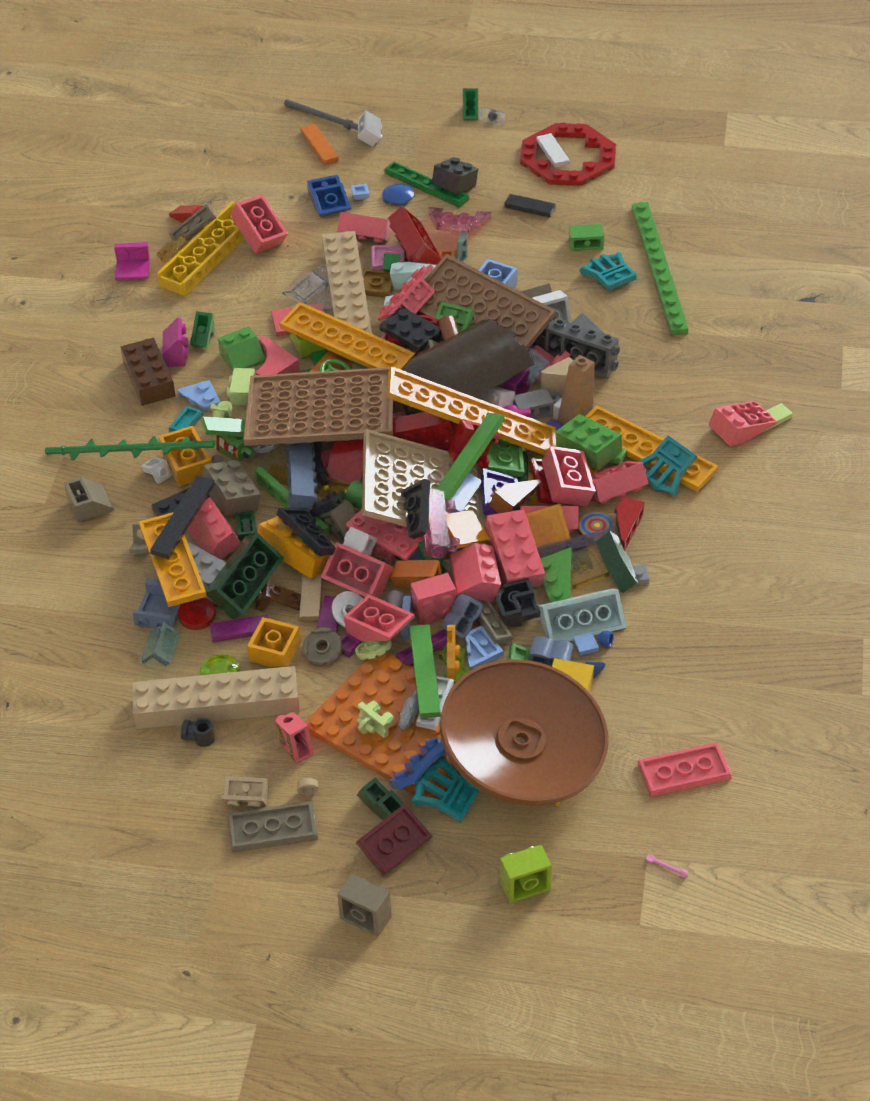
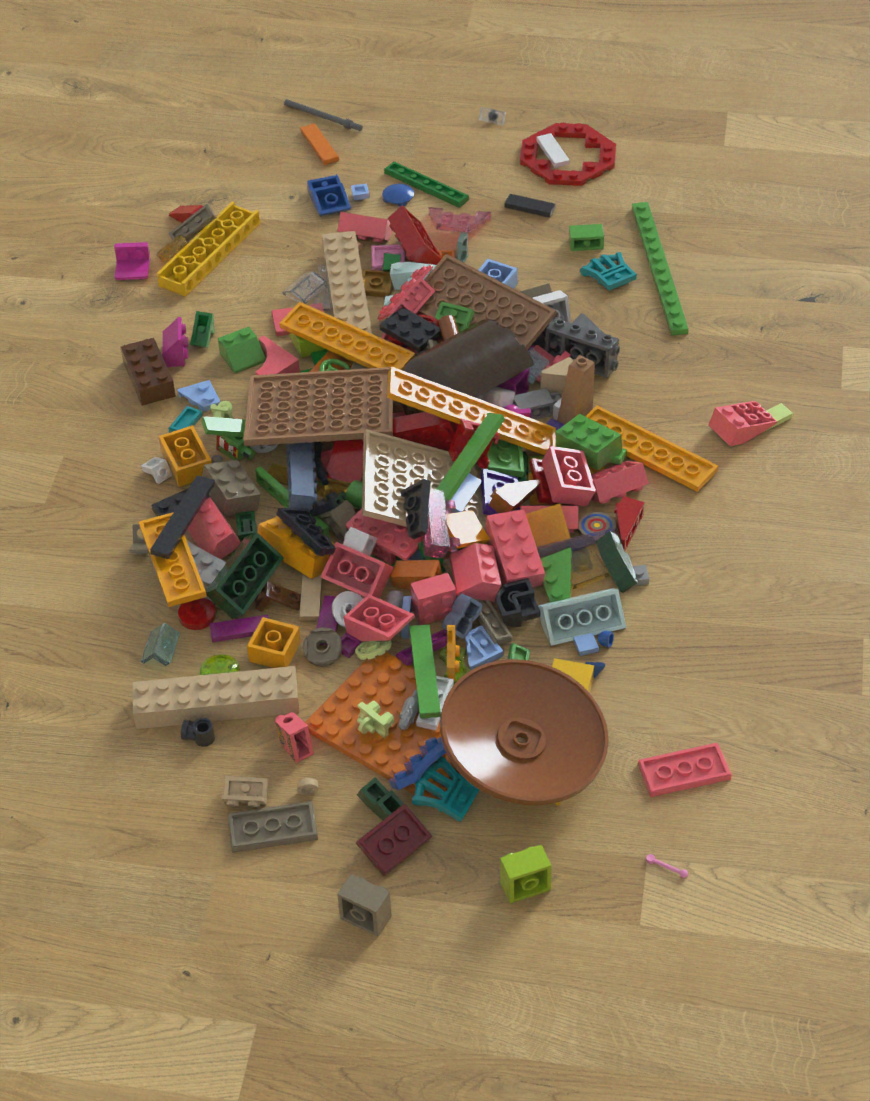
green plant [45,436,215,460] -> none
dark tan slope [64,477,114,522] -> none
sand blue panel [133,578,181,631] -> none
yellowish green brick [227,368,256,406] -> none
coral brick [230,194,288,254] -> none
white brick [358,110,382,147] -> none
pearl dark grey brick [432,157,479,194] -> none
green slope [463,88,478,120] -> none
sand blue brick [529,636,574,667] -> none
teal plate [638,435,697,496] -> none

